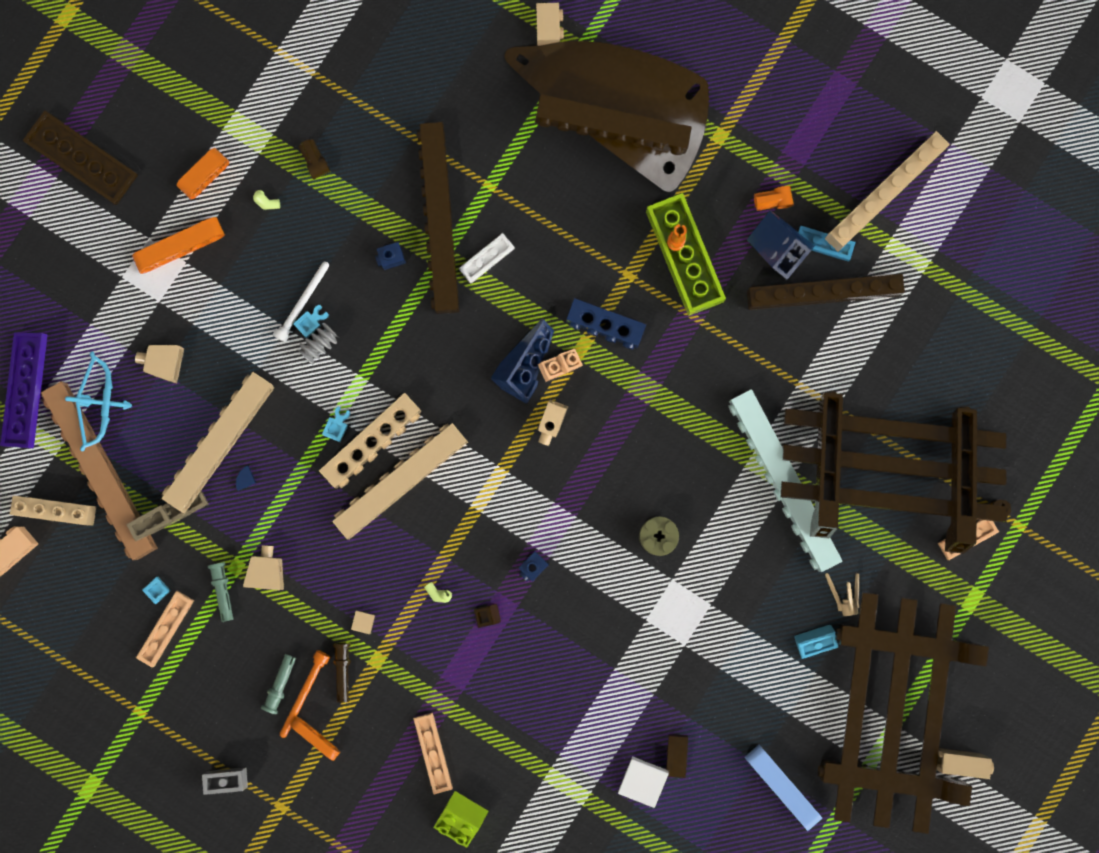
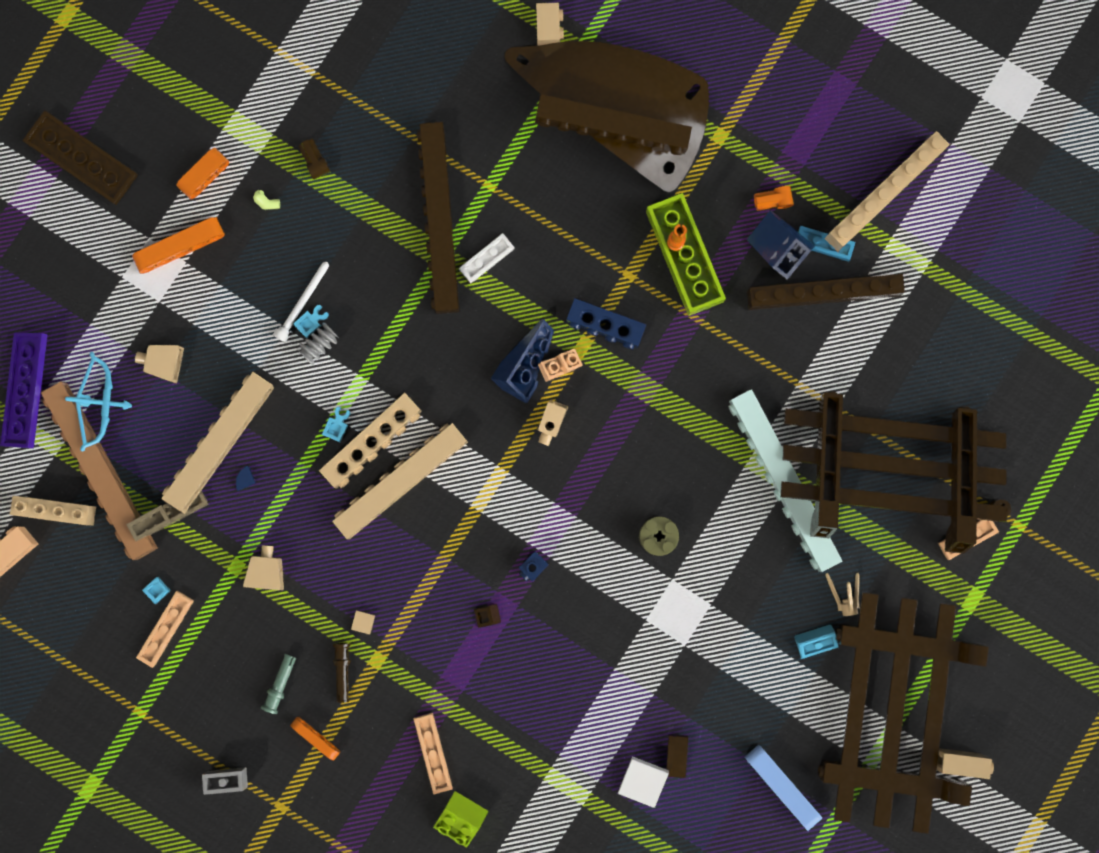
sand green pin [208,562,234,622] -> none
orange piece [280,650,330,738] -> none
dark blue brick [375,242,406,270] -> none
yellowish green arm [424,582,452,603] -> none

